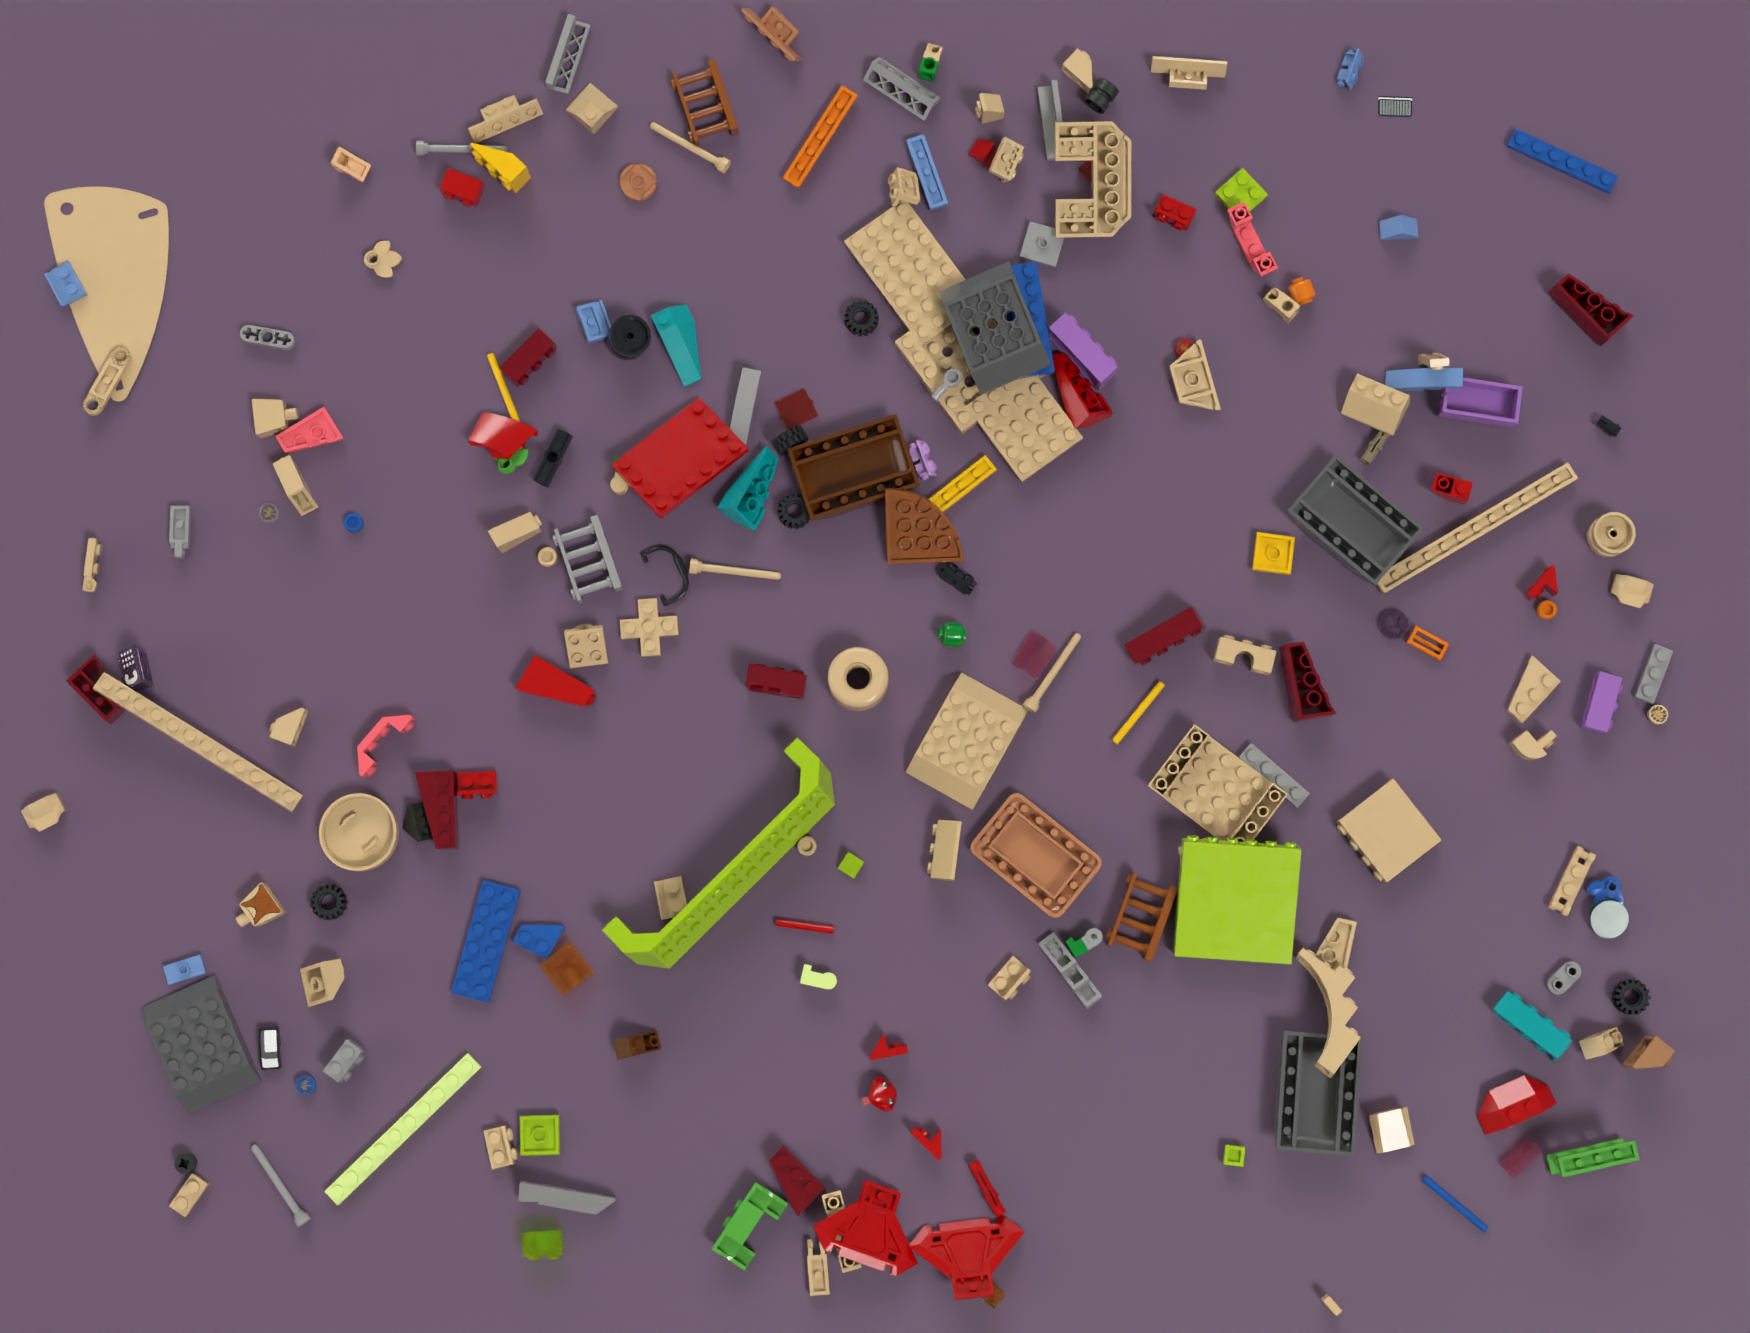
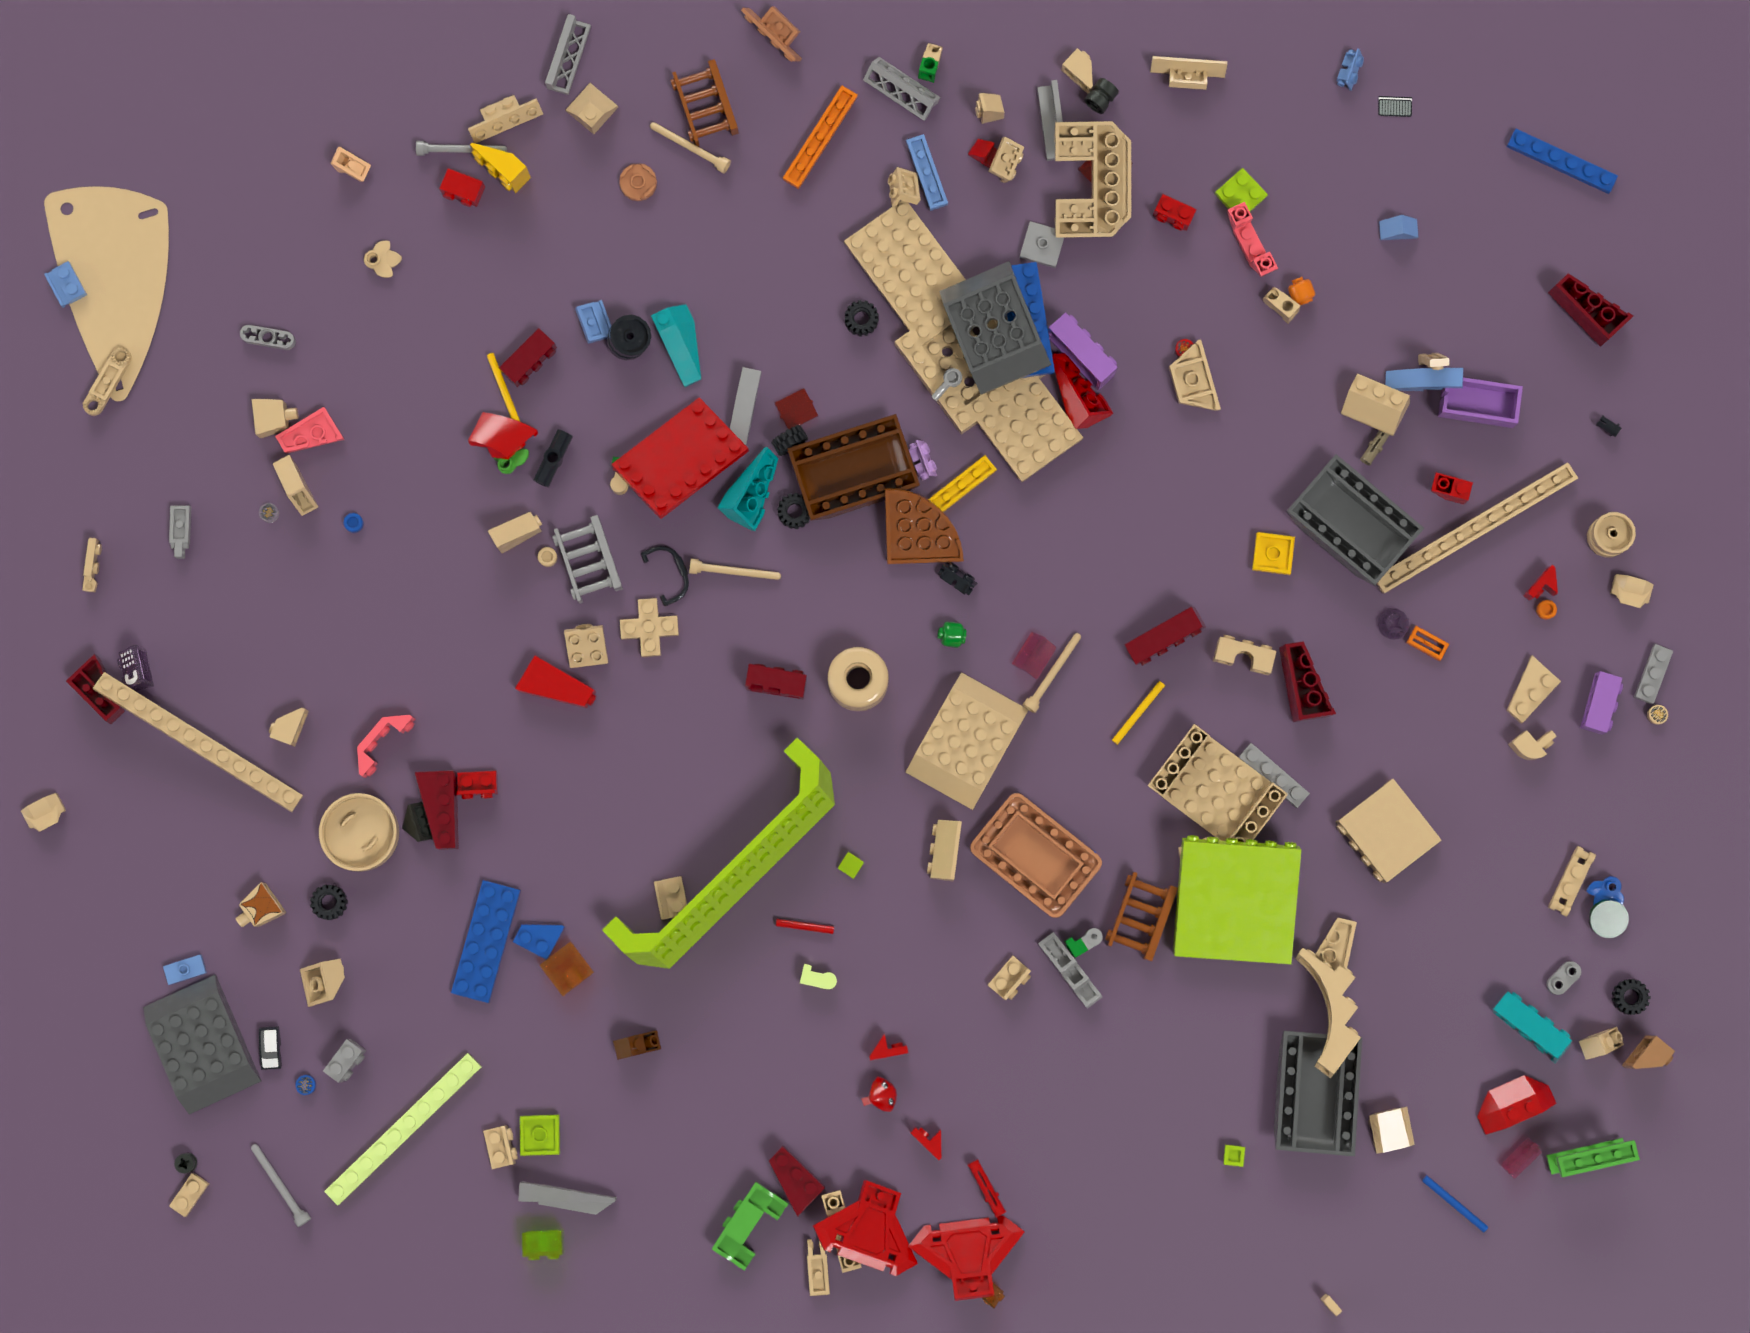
tan tile [797,836,817,856] -> none

